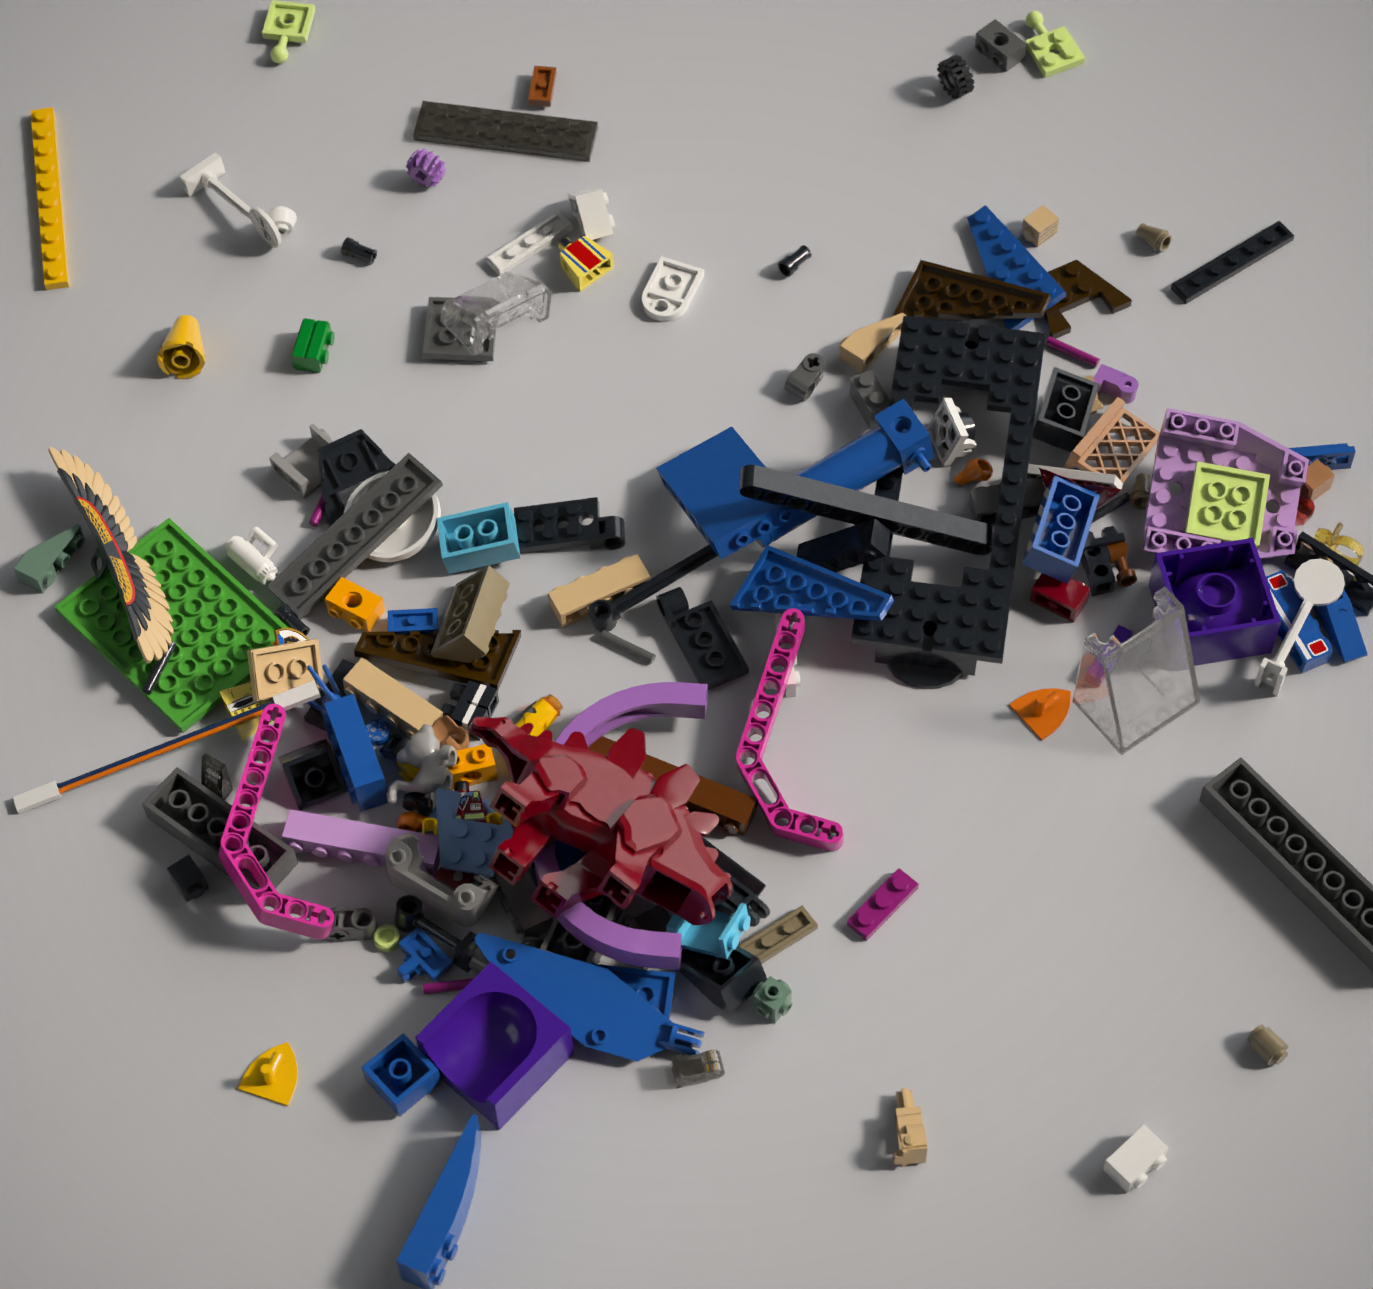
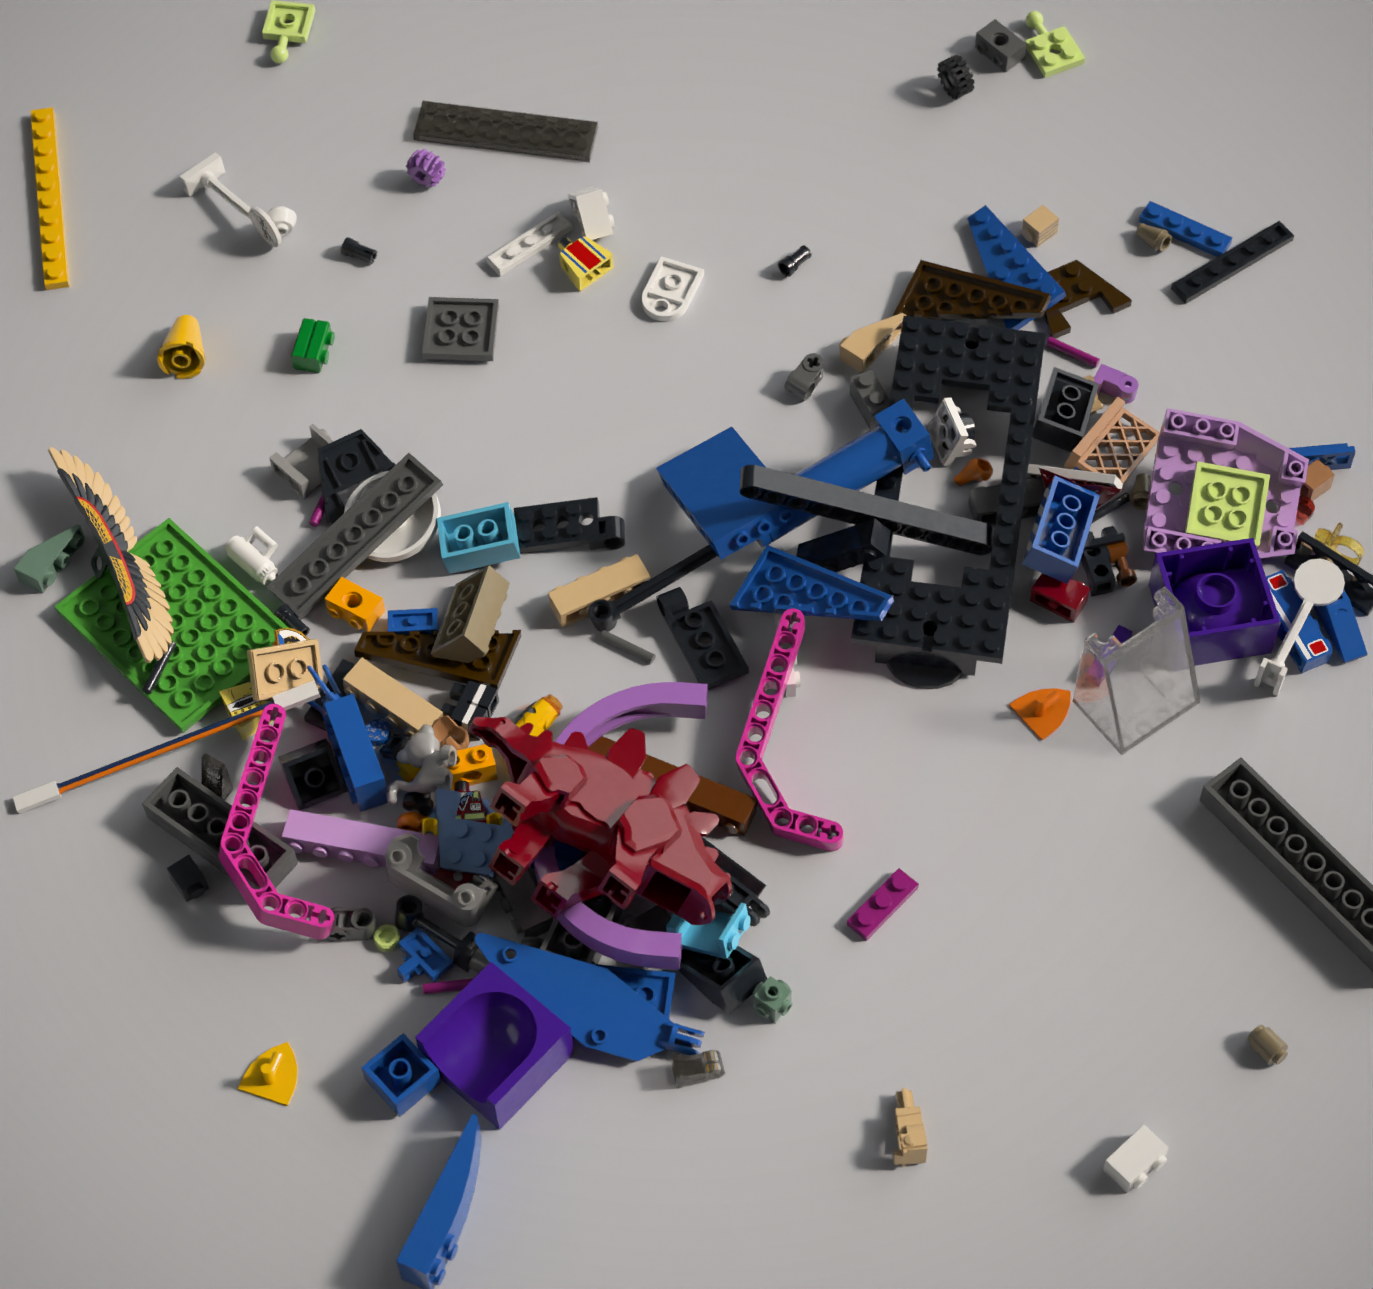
clear windscreen [440,271,551,356] -> none
dark orange plate [528,66,557,107] -> none
dark tan tile [738,905,818,964] -> none
none -> blue plate [1138,201,1233,257]

